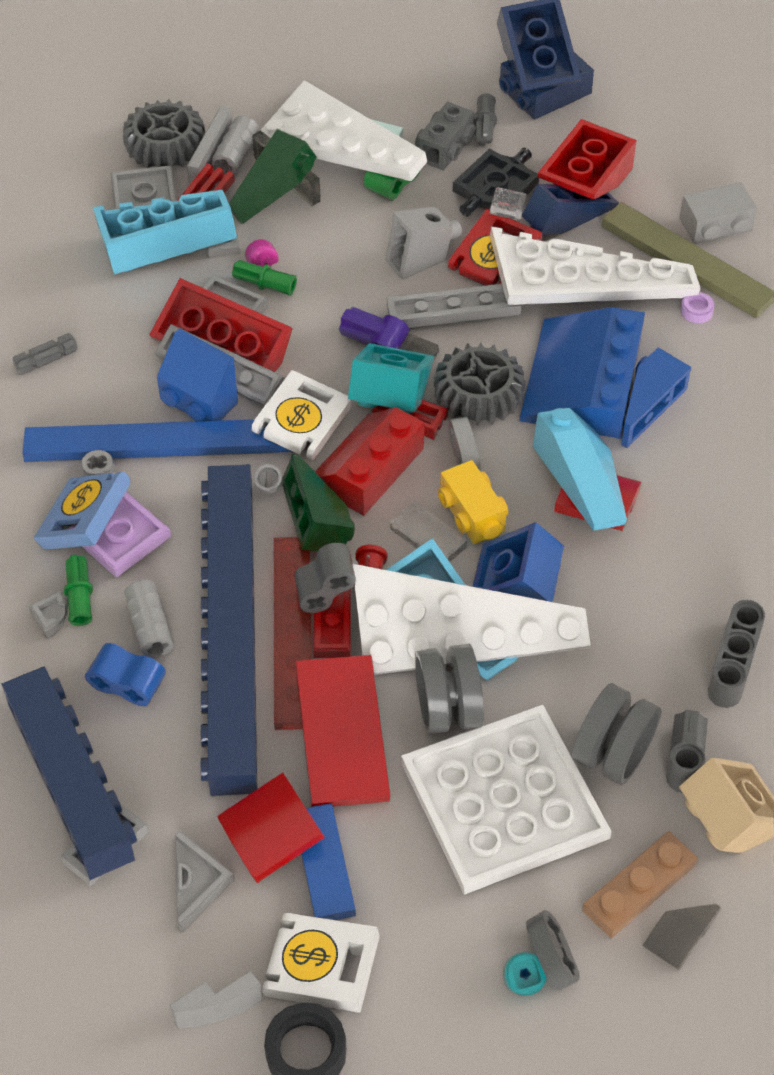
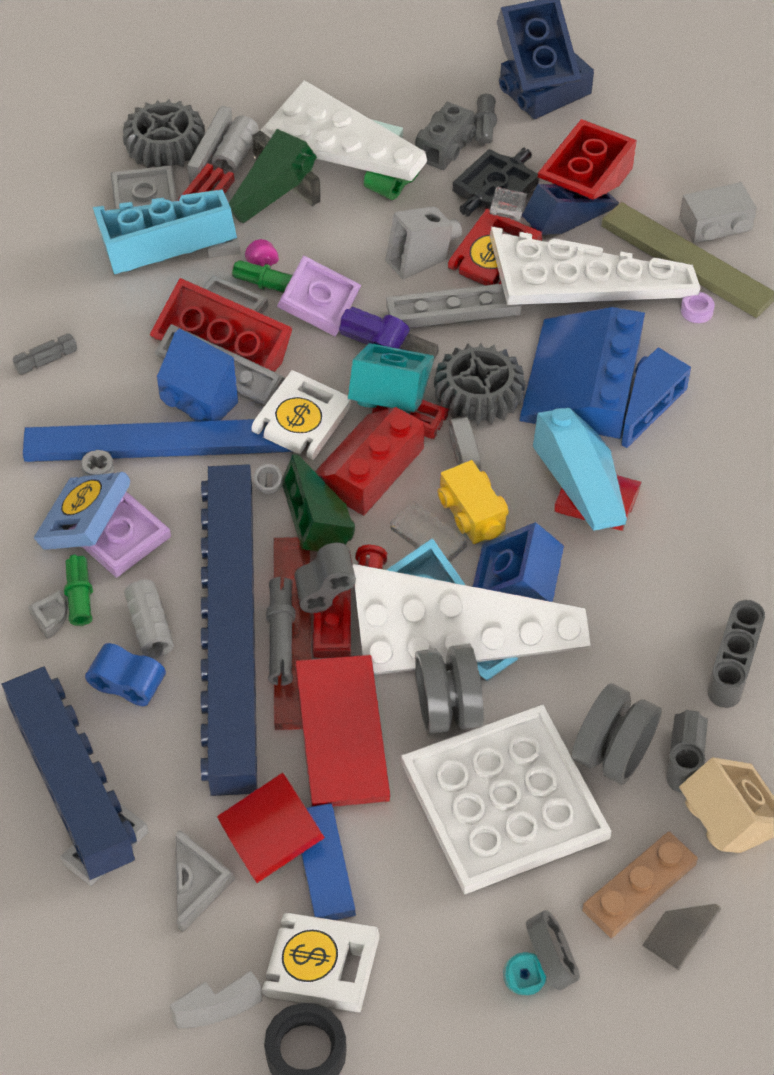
none -> dark grey pin [266,577,295,686]
none -> lavender plate [277,255,361,337]

